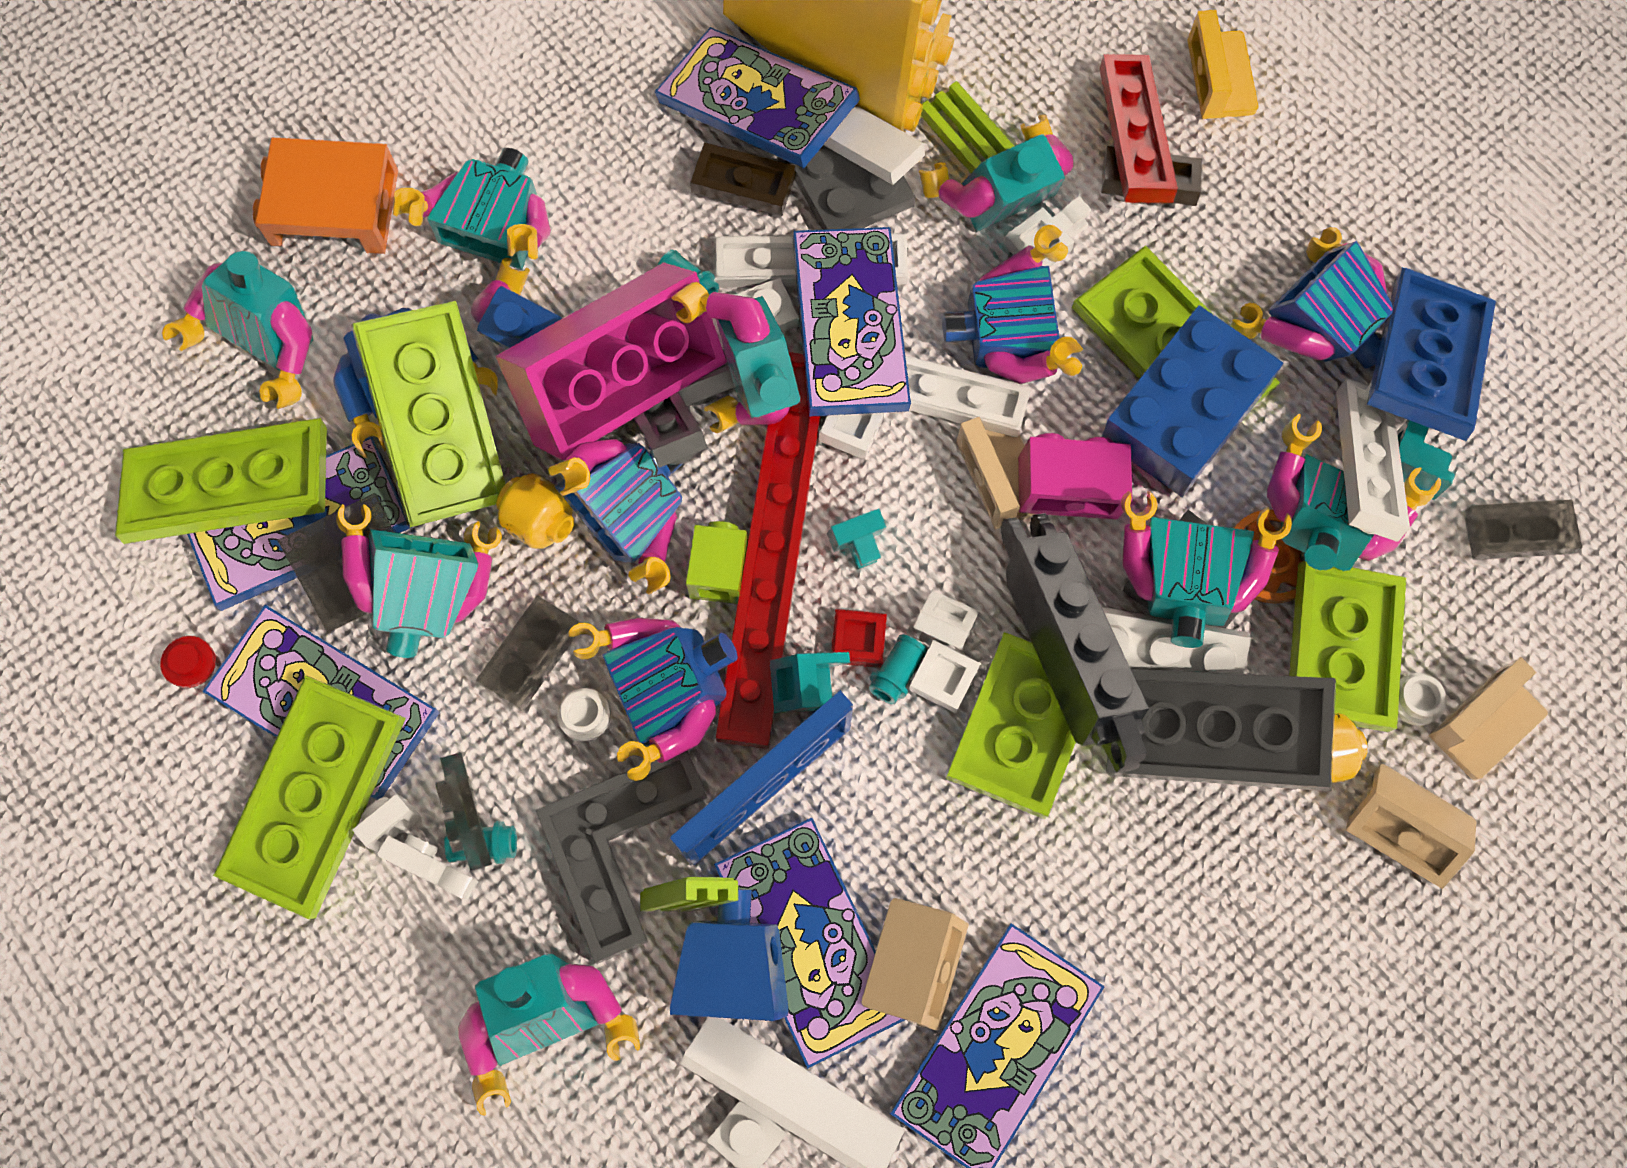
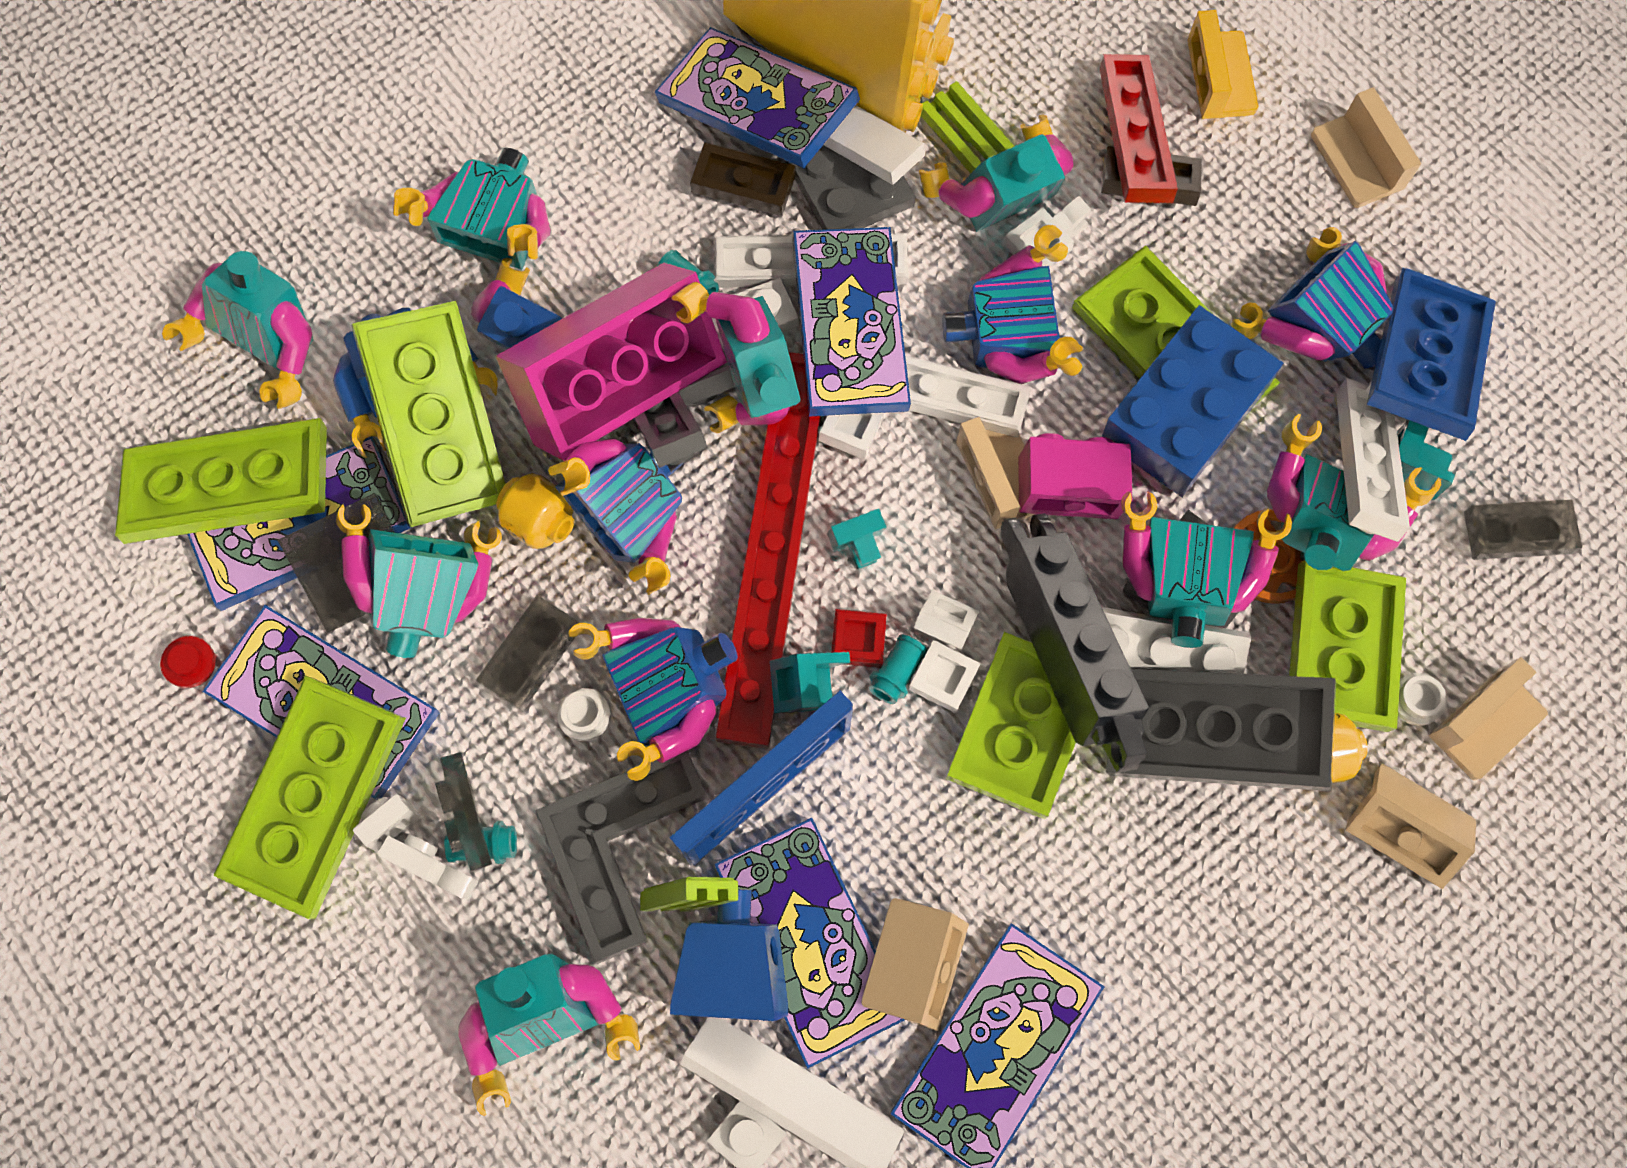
orange panel [253,137,398,254] -> none
lime brick [686,521,748,604] -> none
none -> tan panel [1311,87,1422,208]

